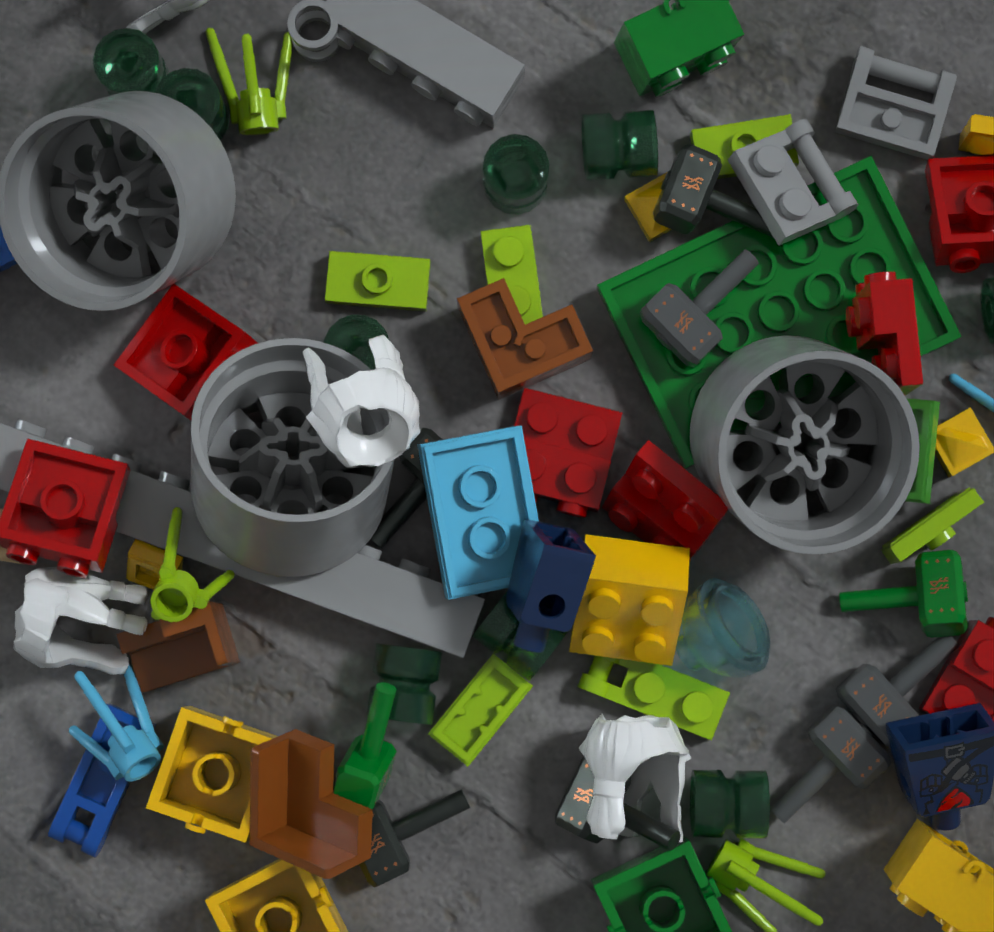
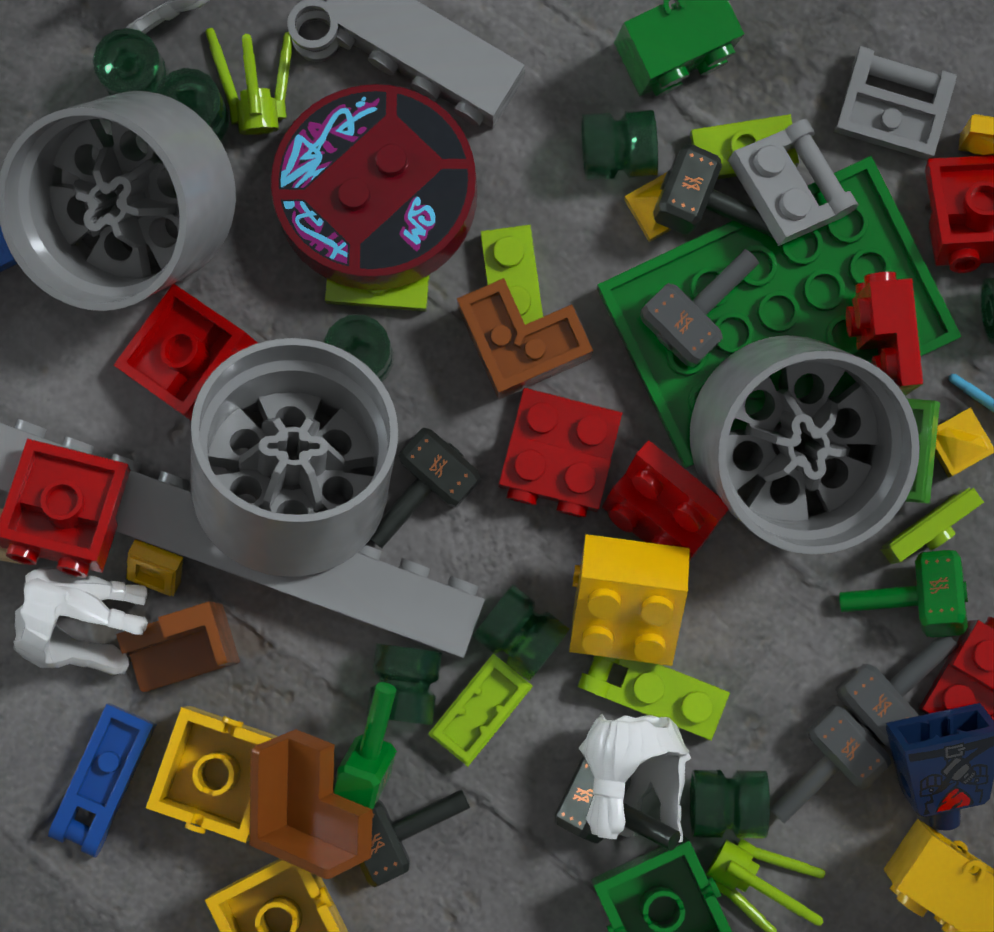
medium azure plant [69,664,164,782] -> none
lime plant [150,507,235,622] -> none
white piece [303,335,420,468] -> none
medium azure tile [417,425,539,600] -> none
clear green wheel [483,134,550,215] -> none
dark blue torso [506,519,596,653] -> none
clear light blue piece [676,578,770,678] -> none
none -> brick [271,84,478,290]

